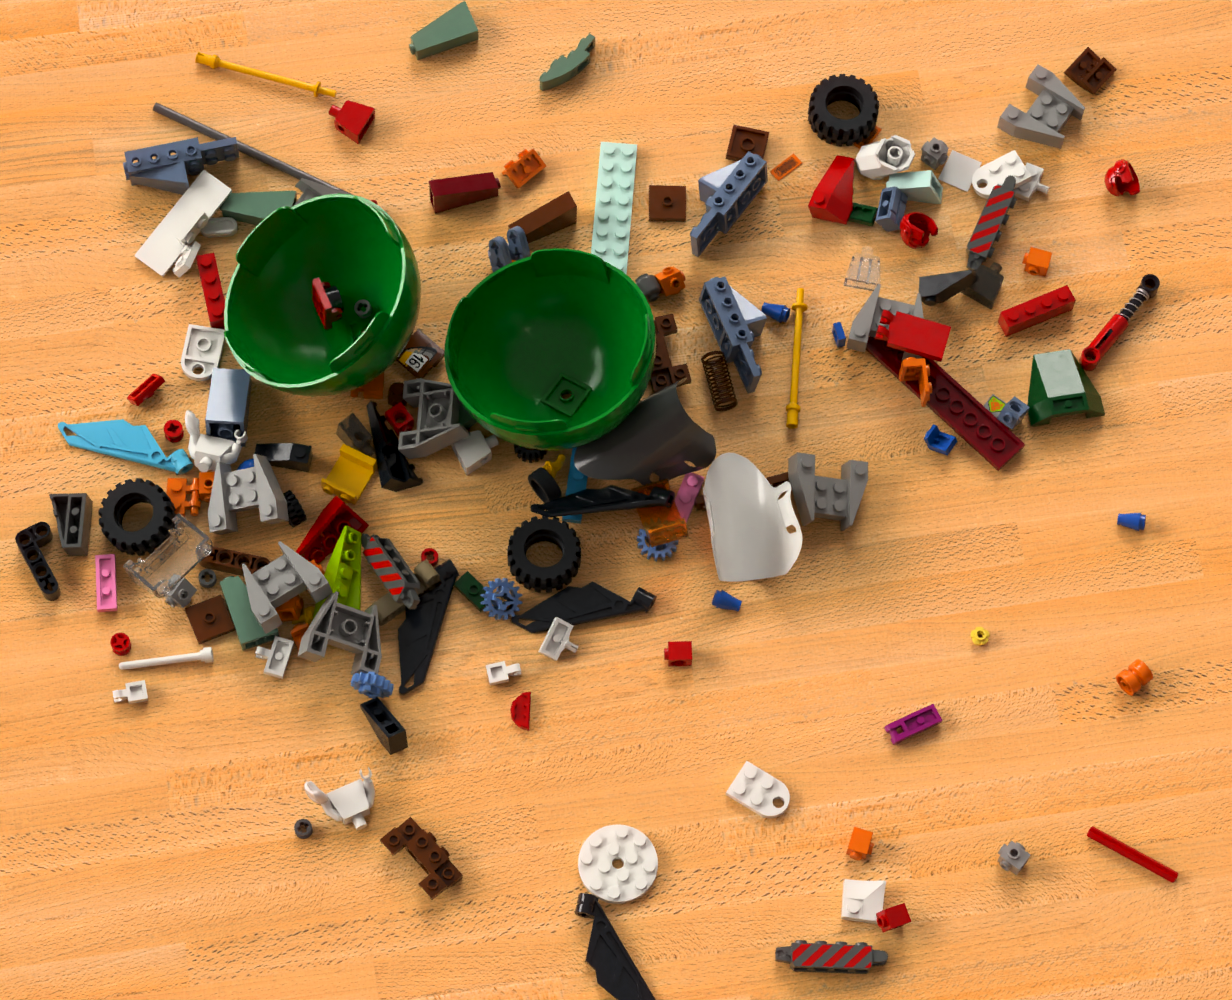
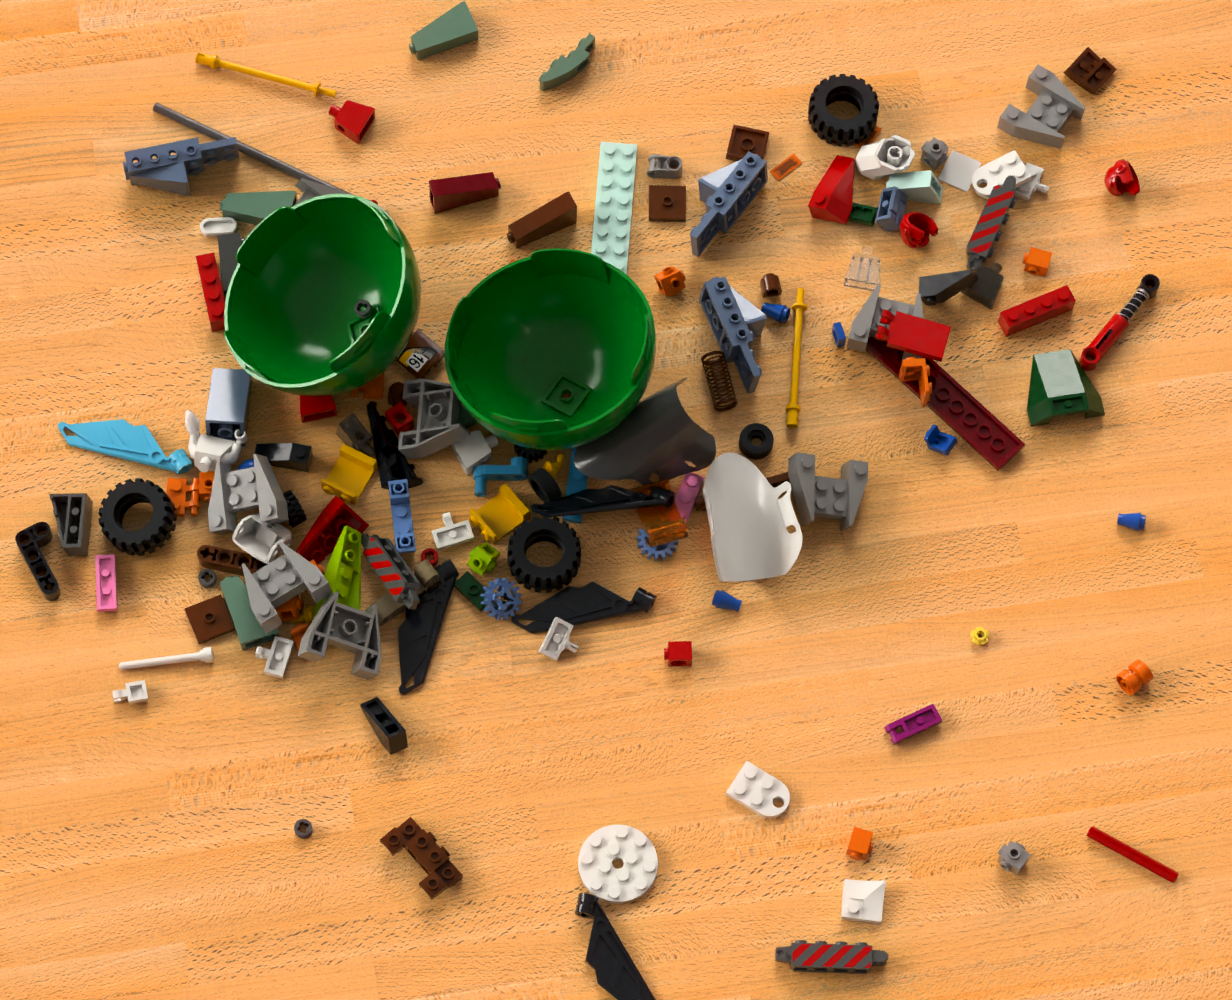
red wheel [110,633,131,656] -> none
clear windscreen [123,513,213,598] -> none
red plate [126,374,165,406] -> none
white bracket [135,170,232,277] -> none
light grey brick [161,576,197,608] -> none
red wheel [164,420,184,443] -> none
white plate [172,241,201,278] -> none
white plate [181,324,225,381] -> none
white torso [304,767,375,830] -> none
red piece [312,278,344,330] -> none
medium blue gear [350,671,394,699] -> none
white plate [486,661,522,686] -> none
sand blue piece [488,226,530,272] -> none
orange bracket [501,148,546,189] -> none
red tile [510,691,531,731] -> none
dark grey head [635,274,662,302] -> none
reddish brown bracket [650,314,692,394] -> none
red brick [876,903,912,933] -> none
tile [984,394,1007,418] -> none
sand blue brick [997,396,1030,429] -> none
none -> dark grey wedge [217,233,245,293]
none -> white piece [232,513,292,564]
none -> red torso [300,395,337,423]
none -> medium blue slope [388,479,416,553]
none -> white plate [431,512,474,551]
none -> lime brick [467,542,501,576]
none -> yellow panel [469,483,529,545]
none -> dark azure beam [473,456,528,497]
none -> light grey piece [647,154,682,179]
none -> black tyre [739,423,774,460]
none -> reddish brown plate [760,273,782,298]

